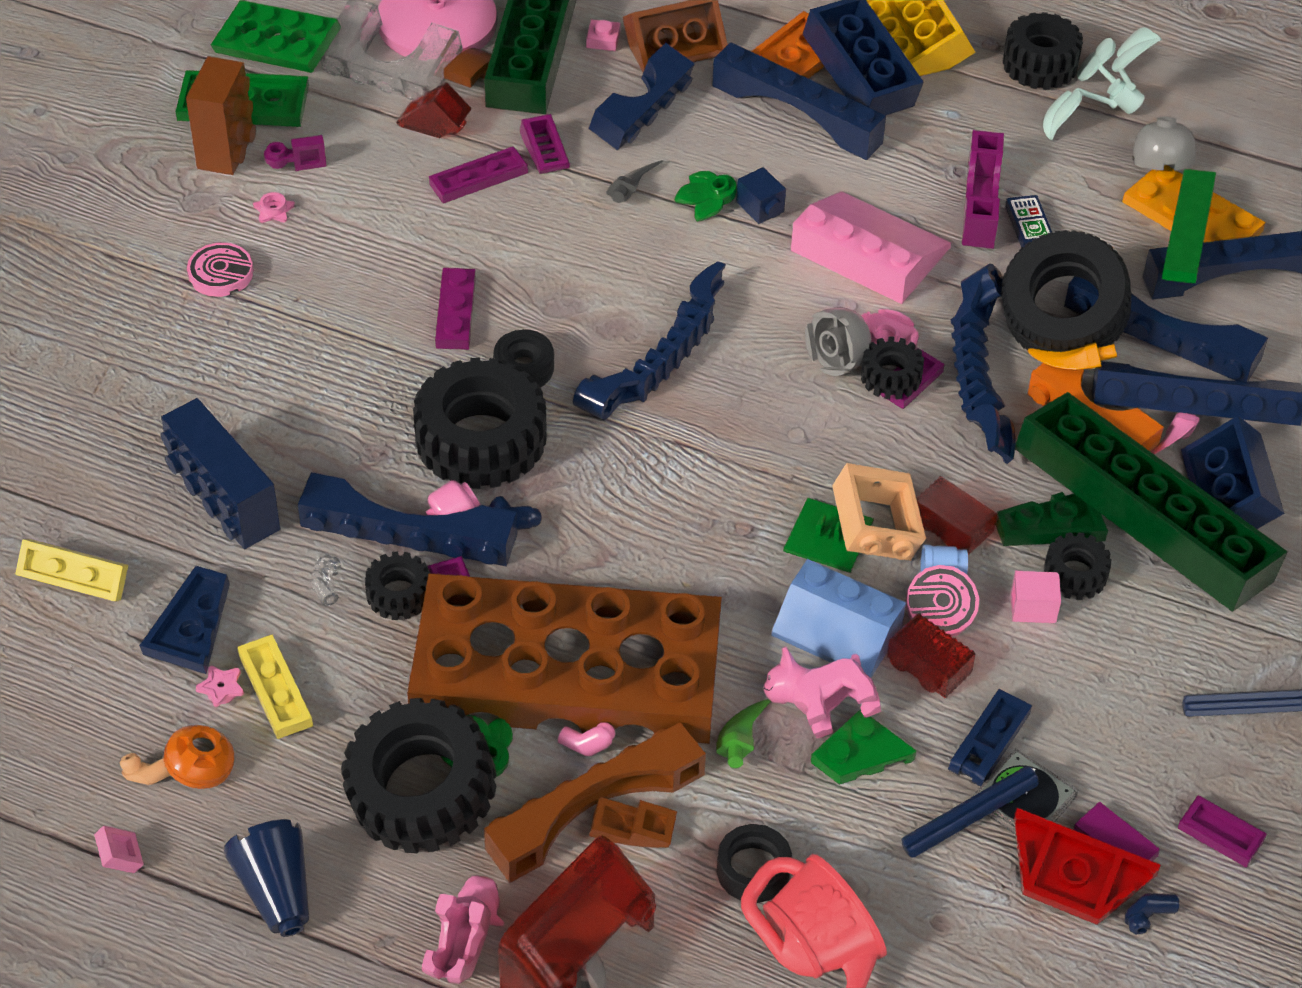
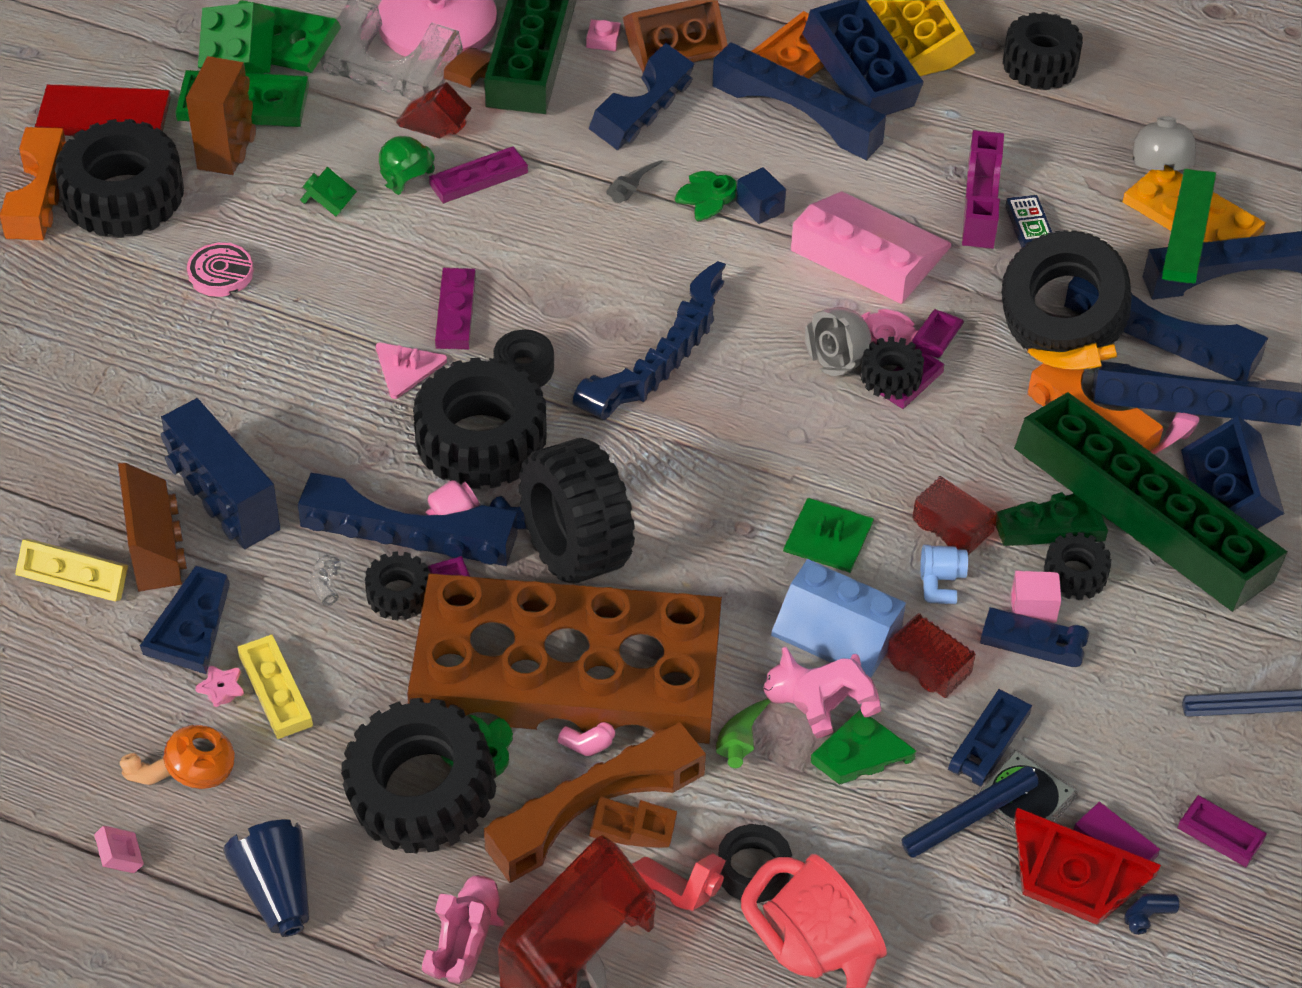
bright pink plate [253,192,295,223] -> none
magenta plate [264,135,327,171] -> none
magenta slope [520,114,570,174] -> none
light nougat window [832,463,926,561] -> none
tile [906,565,979,638] -> none
dark blue piece [950,263,1016,464] -> none
light aqua plant [1043,27,1162,141] -> none
none -> orange arch [0,127,66,240]
none -> red tile [35,84,171,136]
none -> black tyre [55,119,184,238]
none -> dark orange slope [118,463,187,592]
none -> green brick [198,2,274,74]
none -> green bracket [300,167,357,217]
none -> bright pink piece [376,343,447,399]
none -> green cap [378,136,435,195]
none -> black tyre [518,438,635,584]
none -> coral bracket [627,853,726,911]
none -> magenta tile [911,309,964,358]
none -> dark blue plate [980,607,1089,667]

